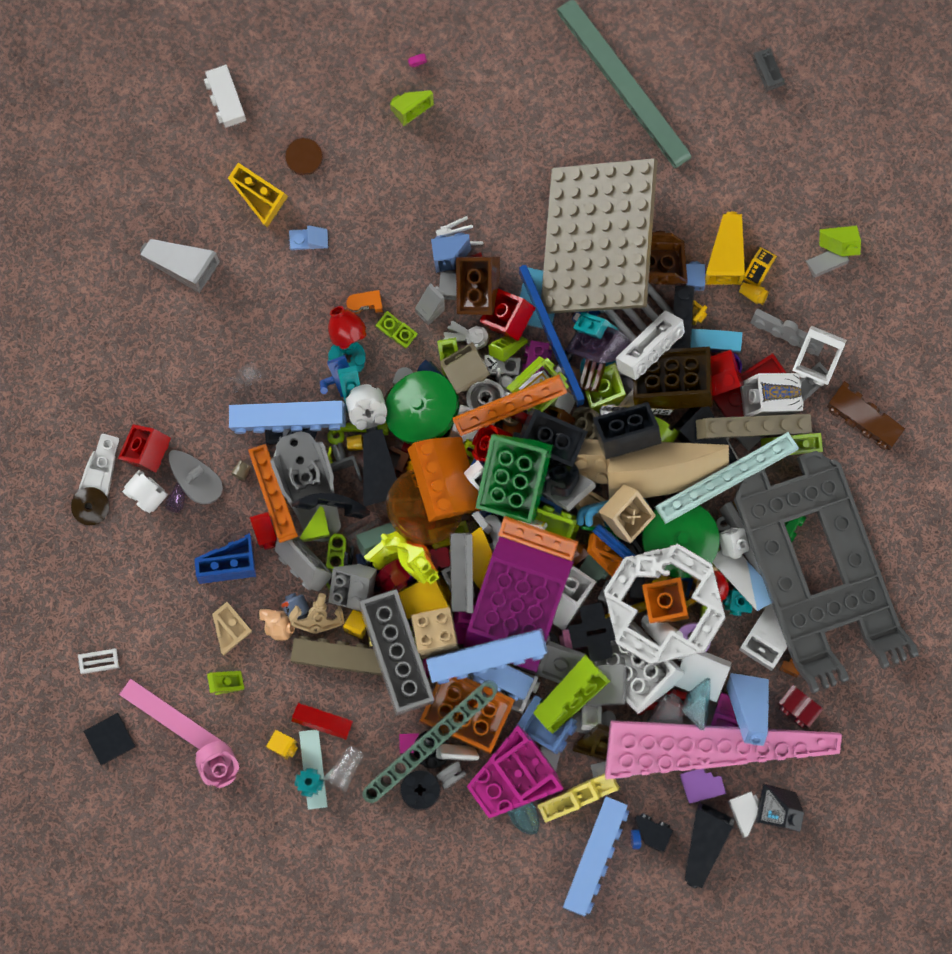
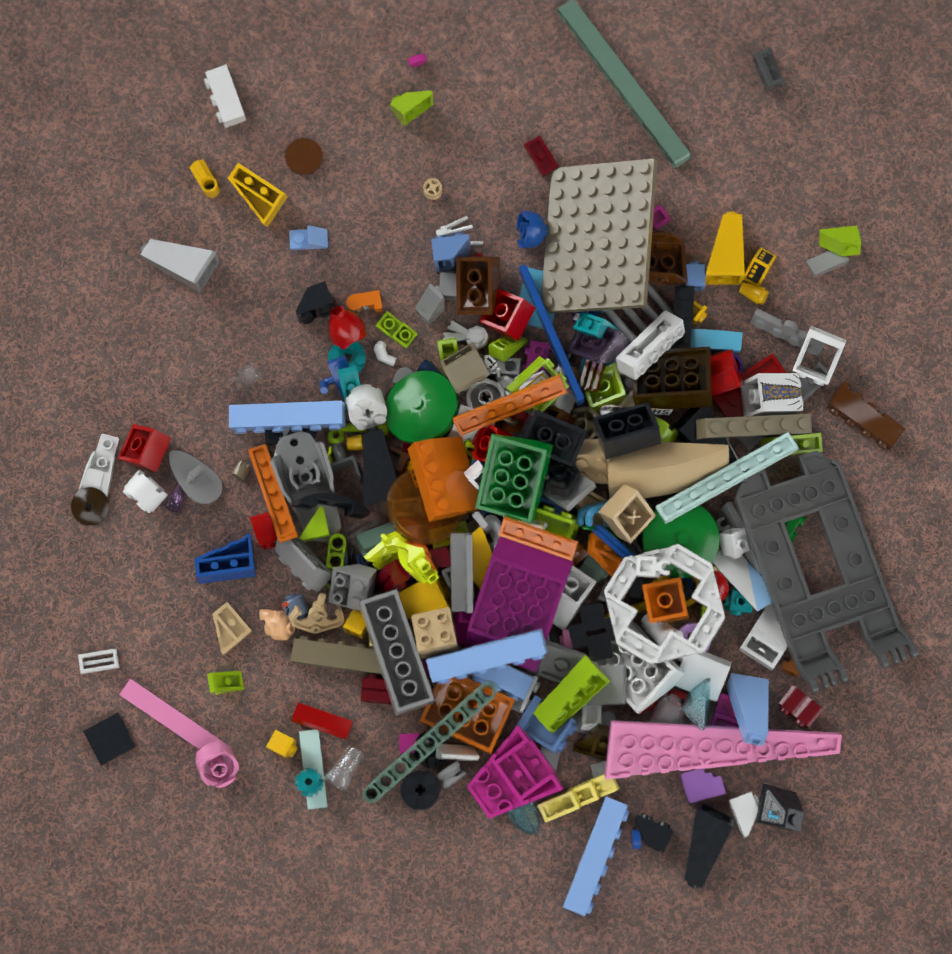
none -> yellow piece [189,159,220,198]
none -> black slope [296,281,334,324]
none -> dark red brick [360,674,392,705]
none -> white arm [374,341,397,366]
none -> tan wheel [423,178,442,200]
none -> blue cylinder [516,210,548,249]
none -> dark red plate [524,135,559,177]
none -> dark pink tile [653,205,671,231]

